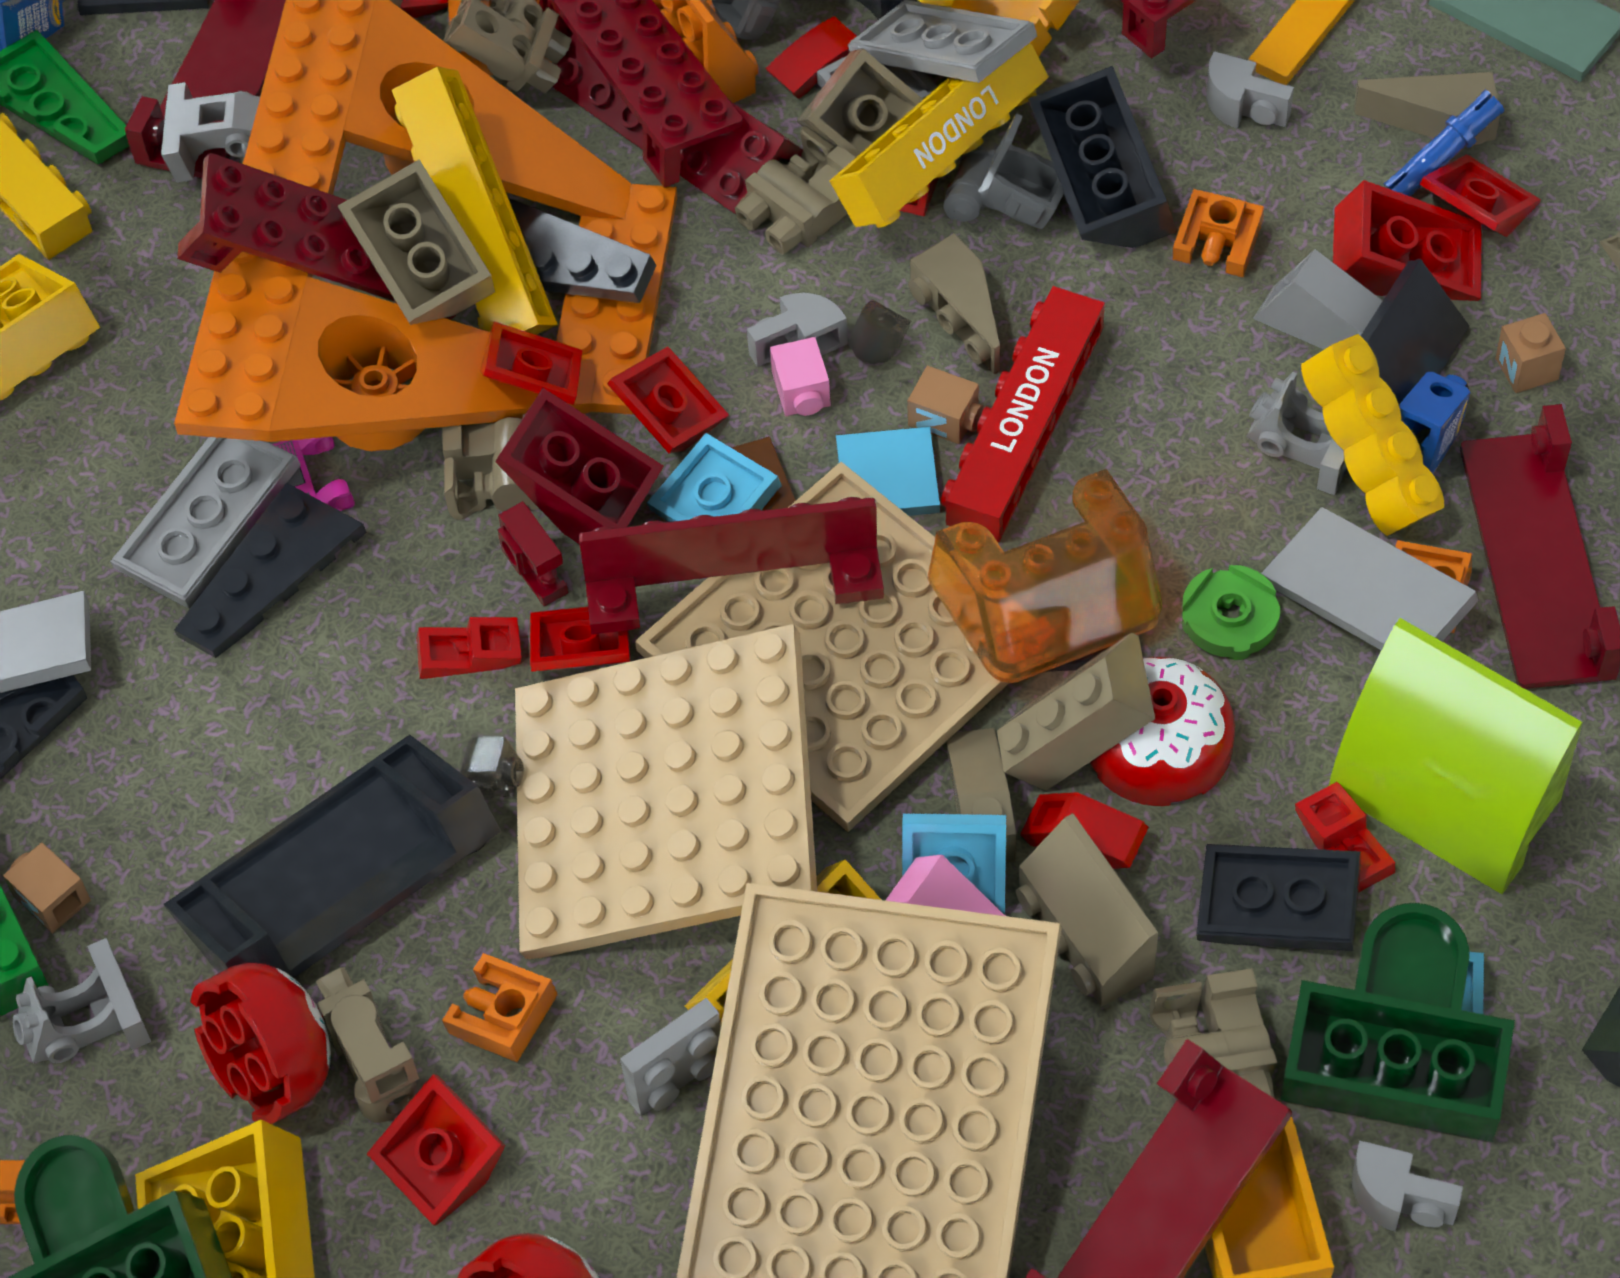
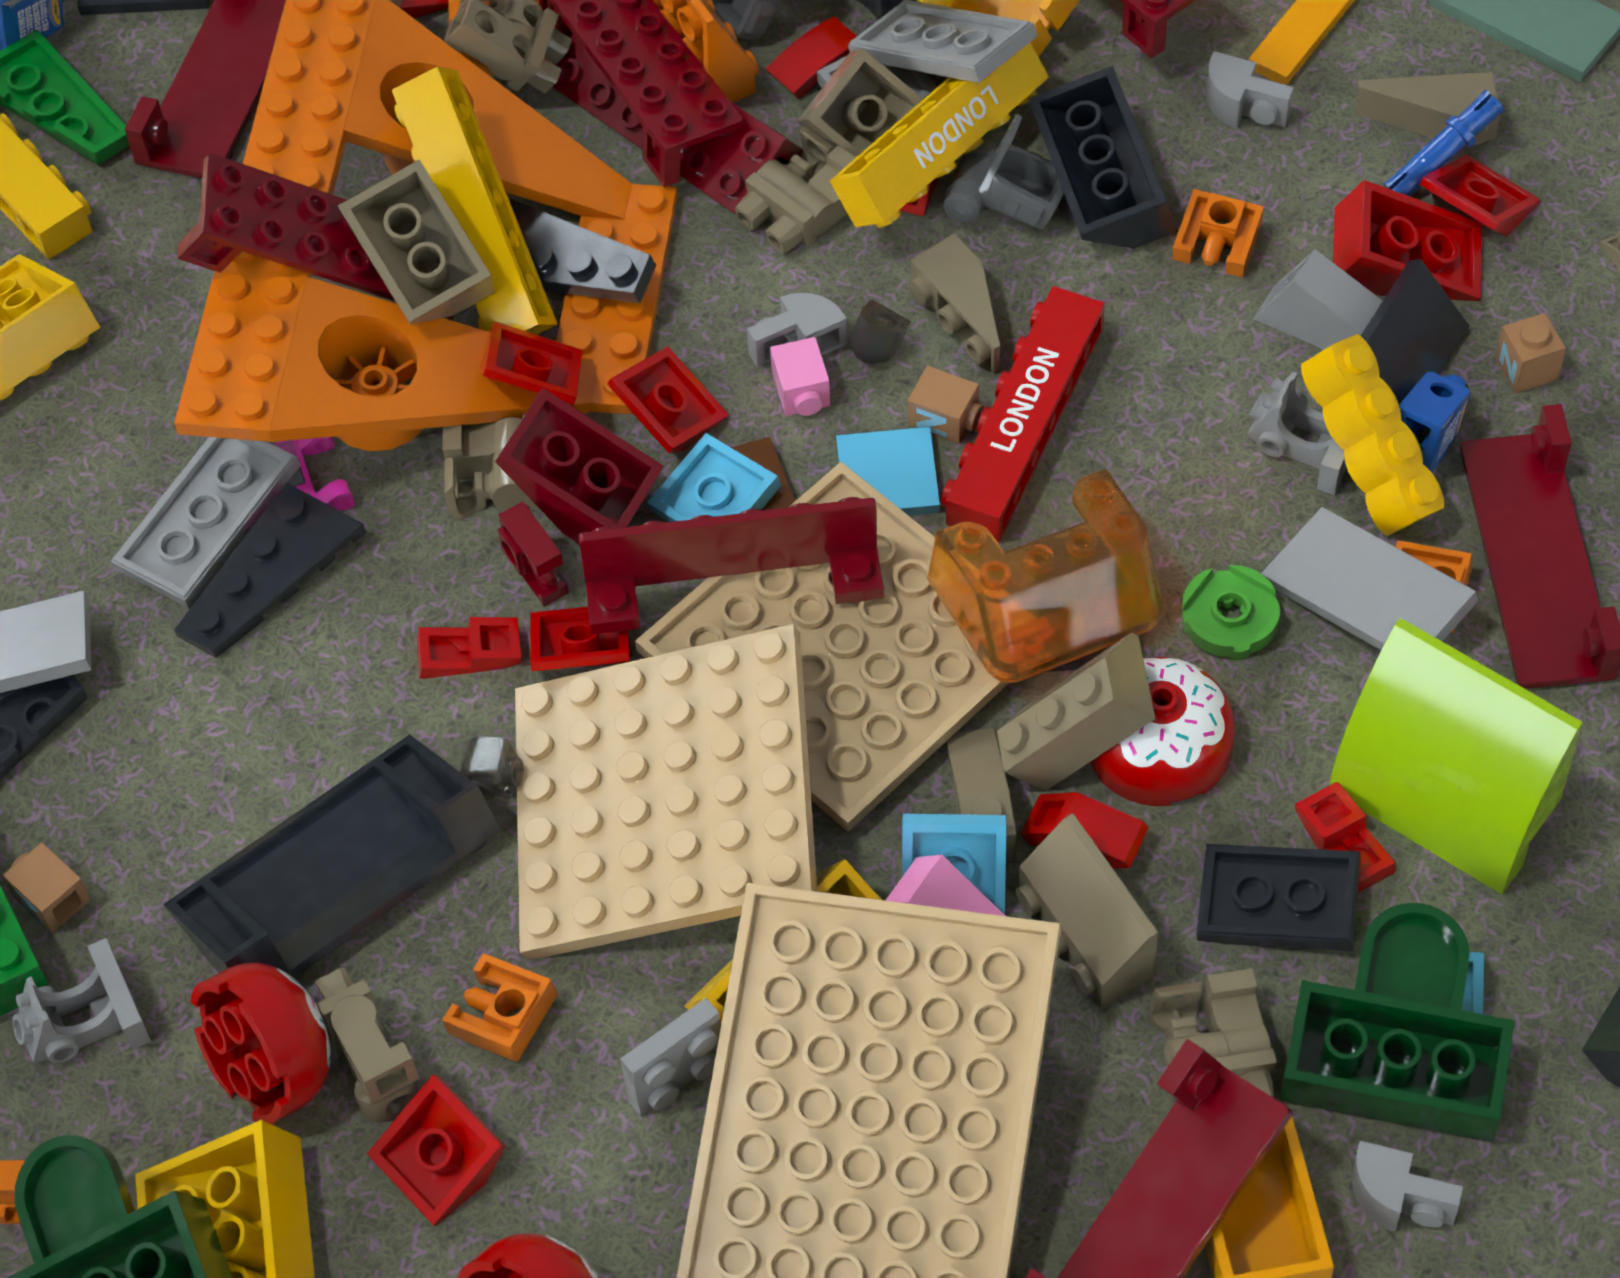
light grey tile [161,83,260,182] -> none

